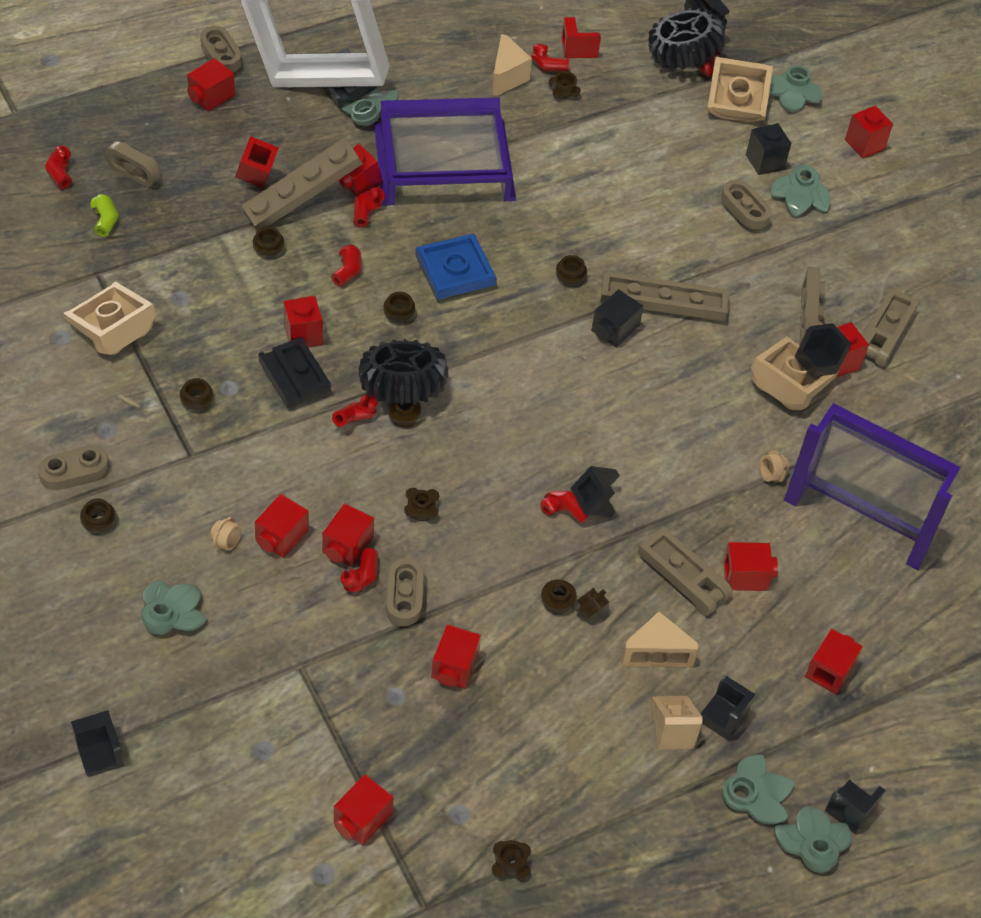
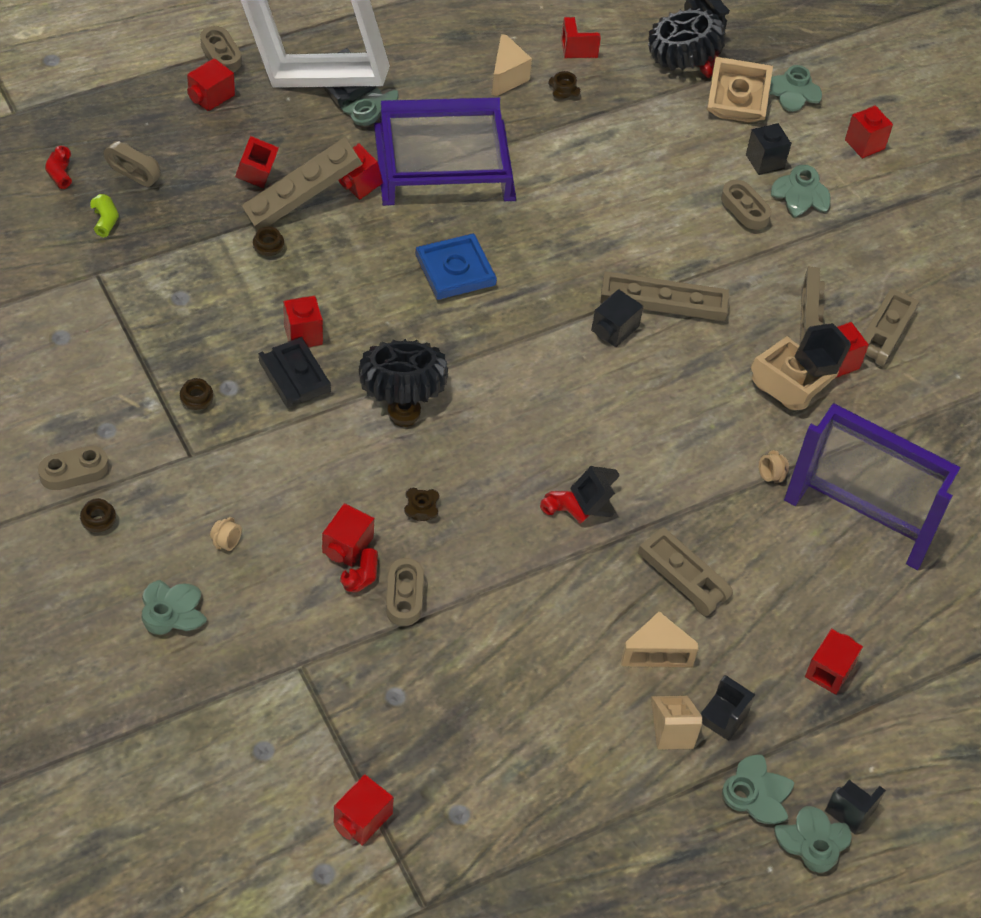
tan slope [63,281,156,355] -> none
black panel [71,710,124,777] -> none
red brick [255,493,309,558] -> none
red arm [331,244,362,287] -> none
red arm [332,395,378,427] -> none
red arm [353,187,386,228] -> none
dark brown plate [383,291,415,322] -> none
red brick [431,624,481,689] -> none
dark brown plate [492,840,531,880] -> none
red arm [531,43,569,73] -> none
dark brown plate [541,579,577,614] -> none
dark brown plate [556,255,587,285] -> none
dark brown plate [576,587,609,619] -> none
red brick [723,542,778,591] -> none

